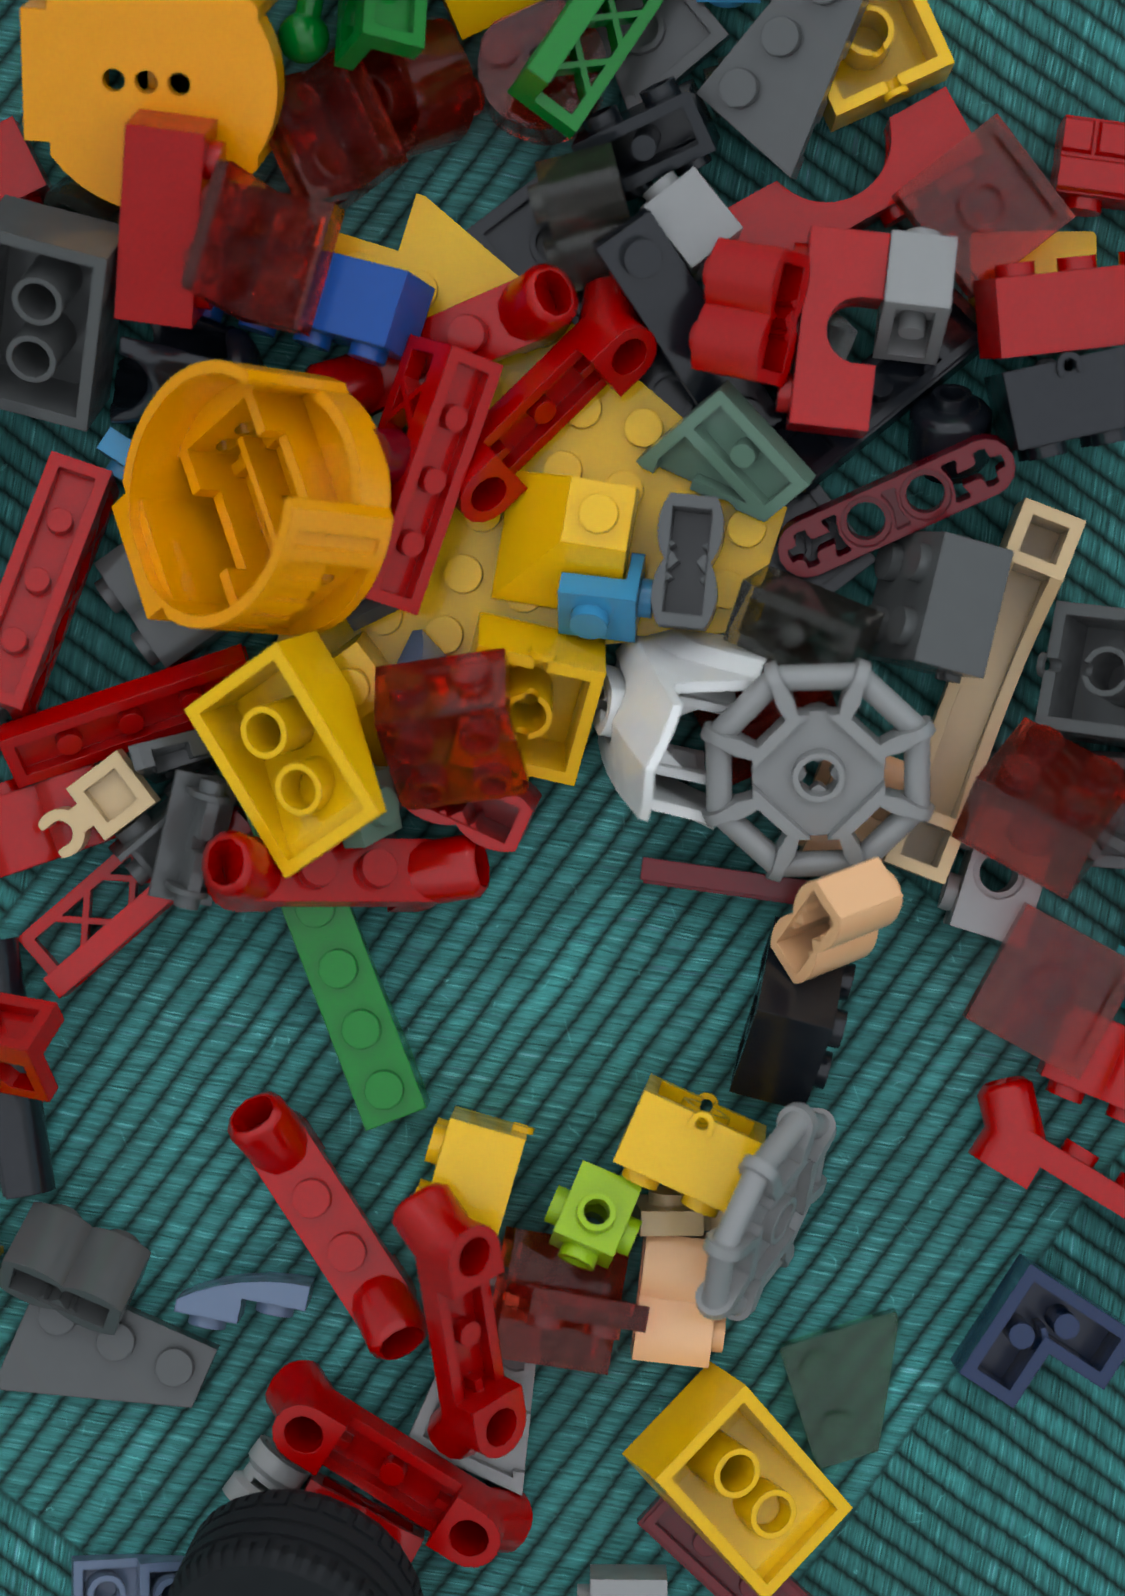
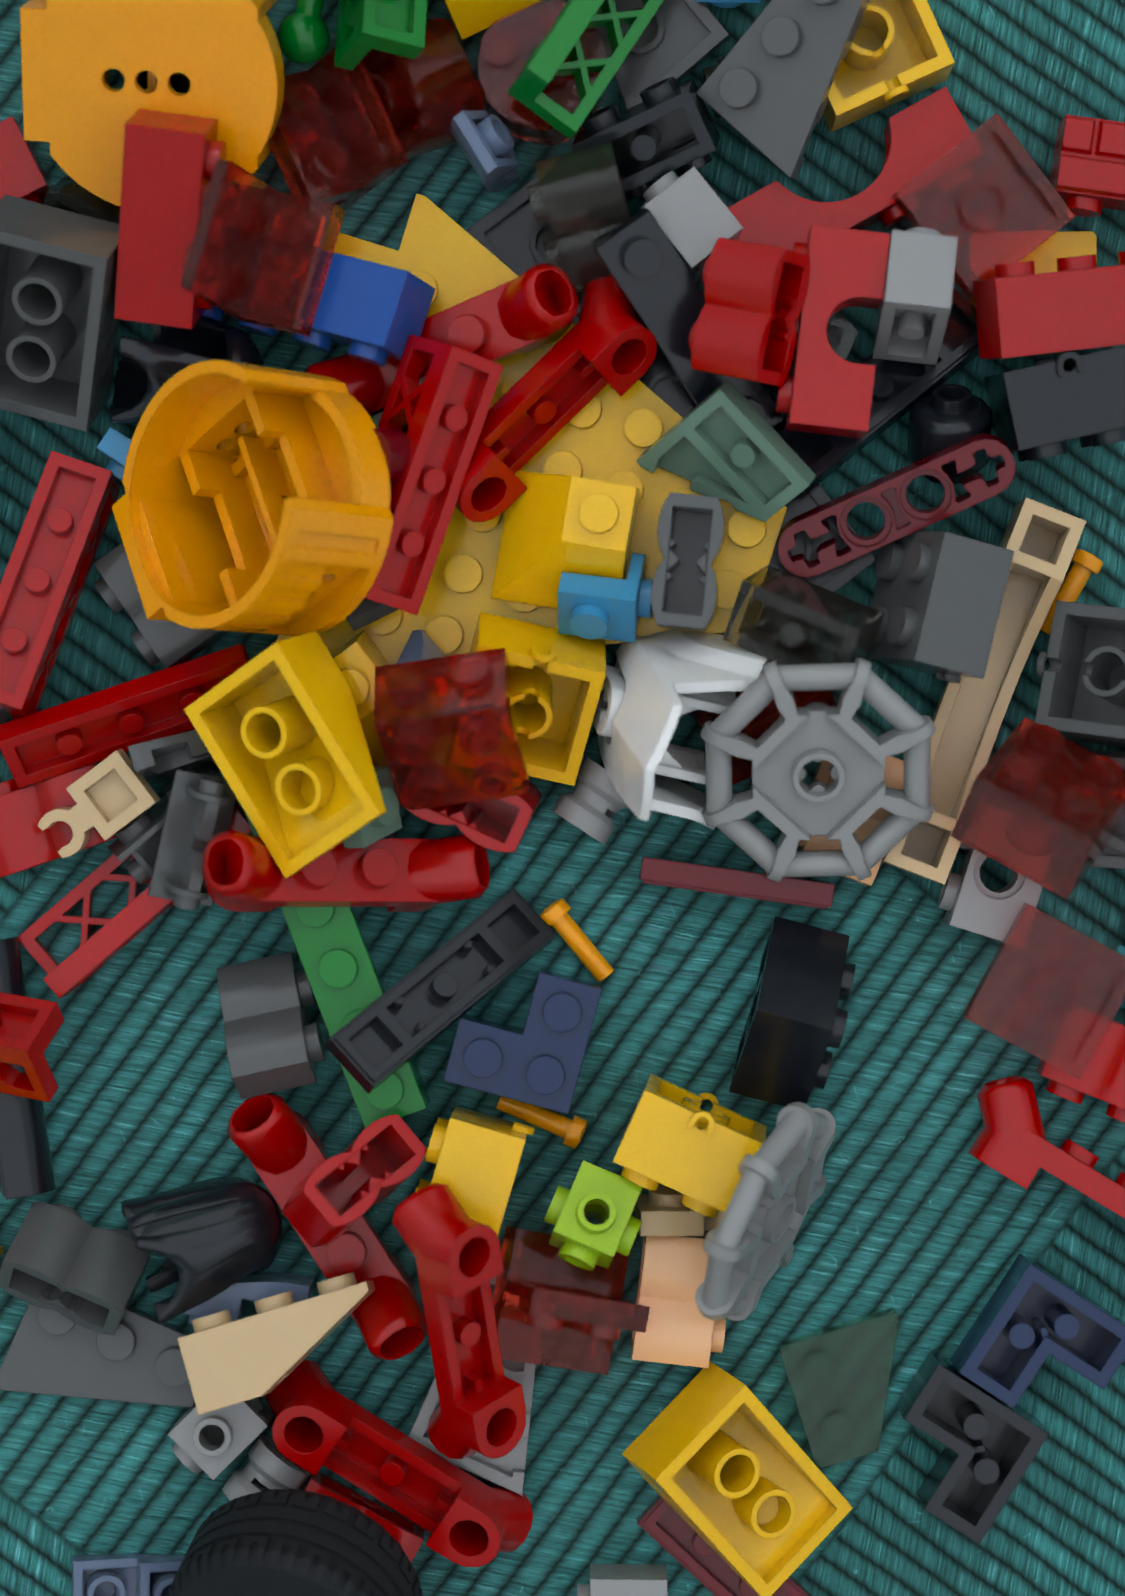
light nougat brick [770,857,903,984] -> none
none -> black hair [121,1176,283,1323]
none -> light grey brick [168,1397,274,1480]
none -> tan slope [177,1272,376,1415]
none -> dark grey brick [217,952,326,1099]
none -> red brick [282,1114,427,1248]
none -> black plate [325,888,556,1094]
none -> dark blue brick [443,969,602,1114]
none -> sand blue slope [450,110,521,192]
none -> light orange piece [496,1096,587,1149]
none -> light orange piece [540,898,614,983]
none -> light grey wheel [552,757,629,845]
none -> black brick [897,1351,1049,1544]
none -> light orange piece [1040,548,1103,636]

